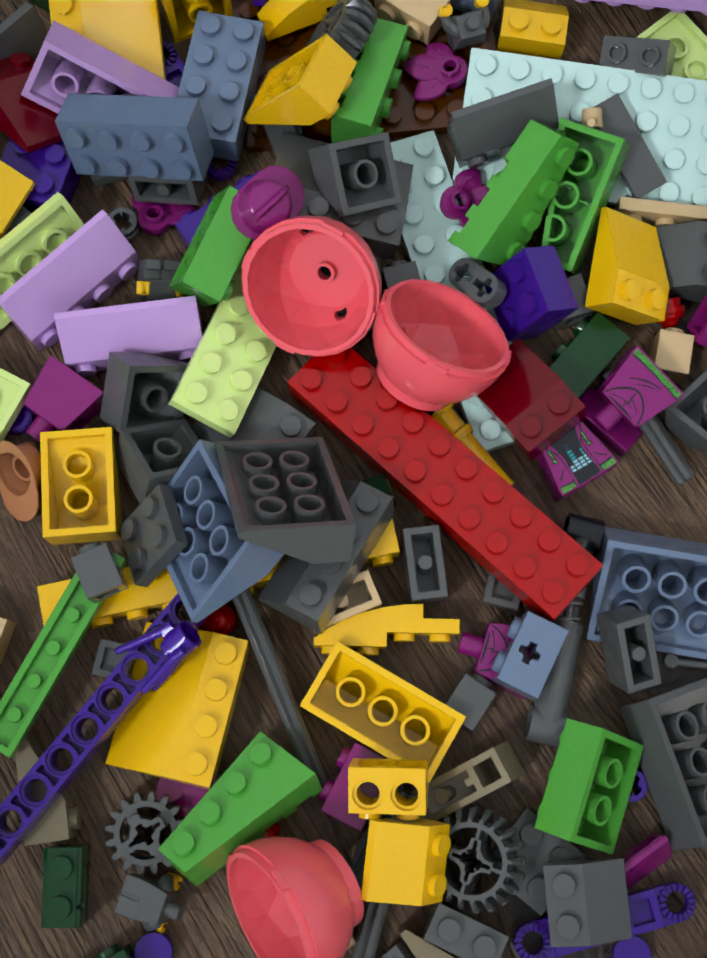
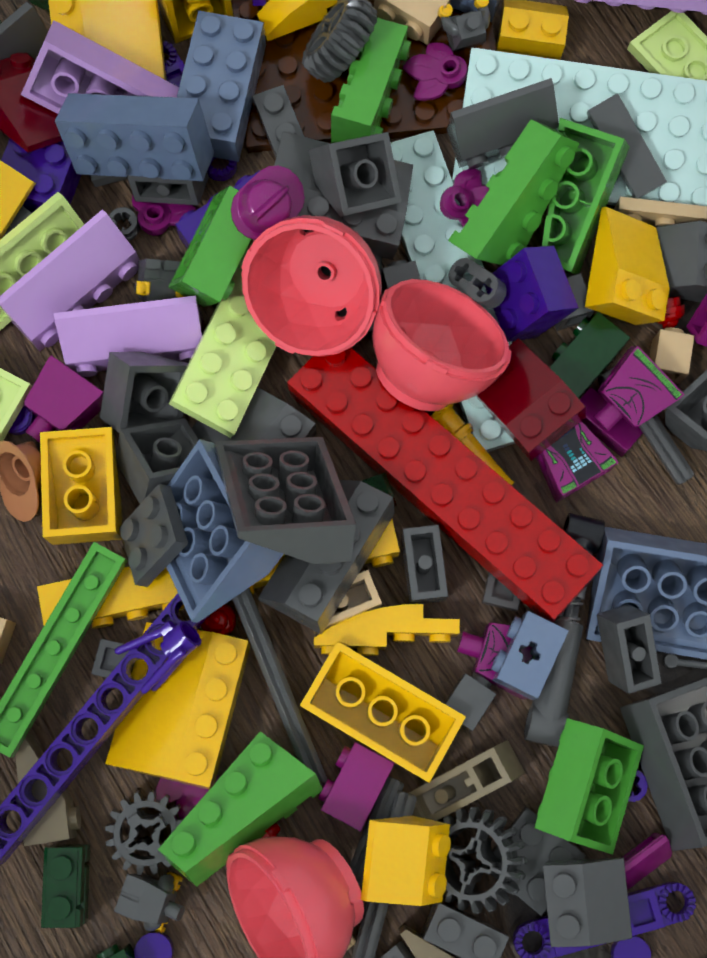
dark grey brick [71,542,129,604] -> none
yellow slope [243,34,357,125] -> none
yellow brick [348,758,428,821] -> none
tan hand [582,107,603,128] -> none
dark grey brick [599,35,676,77] -> none

